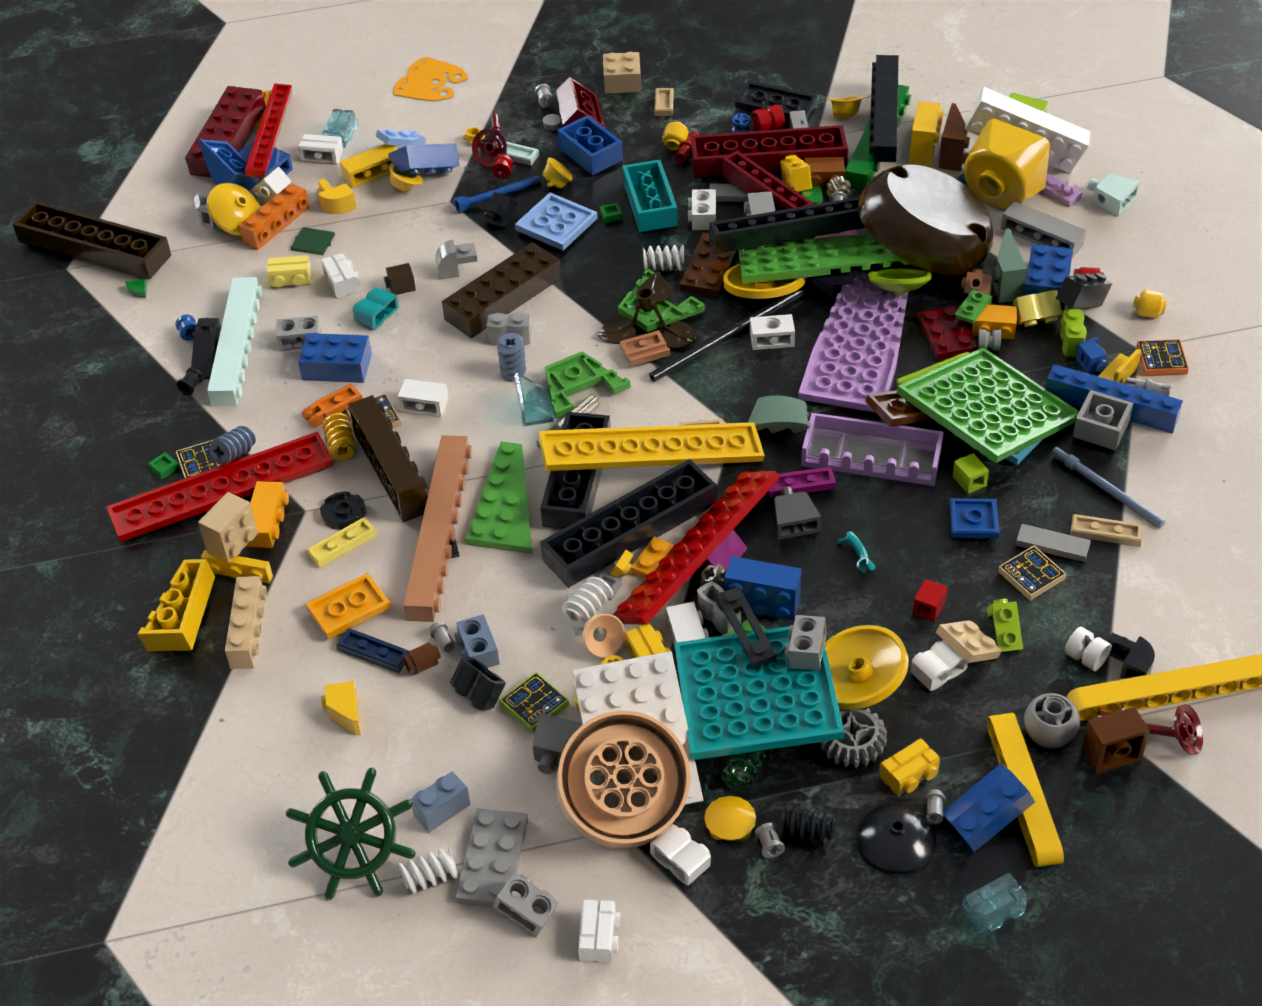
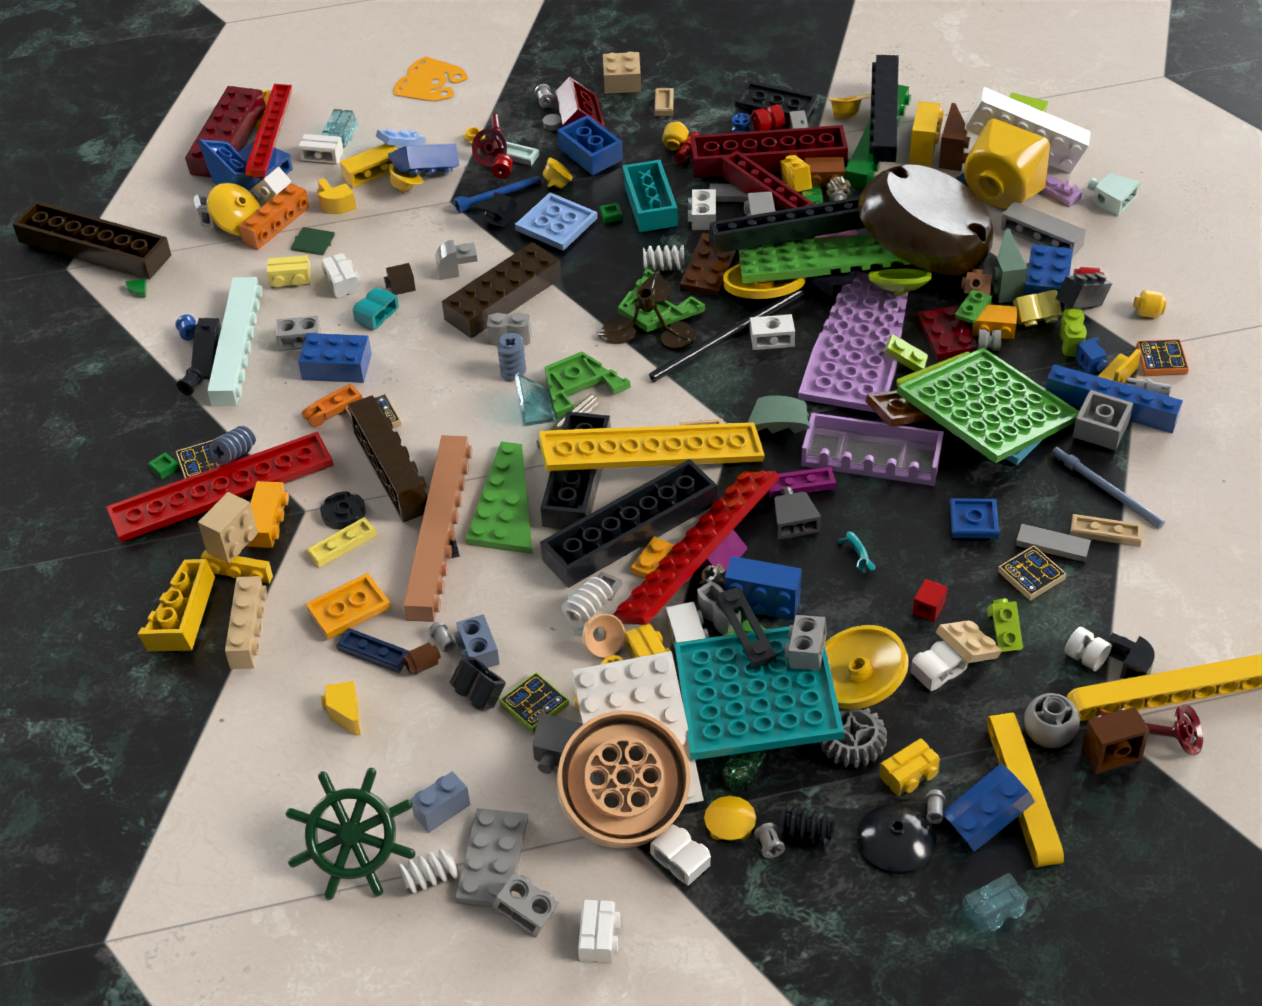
yellow piece [322,413,356,461] -> none
white brick [398,379,448,417] -> none
yellow plate [609,550,633,578] -> none
nougat plate [620,331,670,367] -> none
lime brick [953,453,989,494] -> none
none -> lime plate [884,334,928,372]

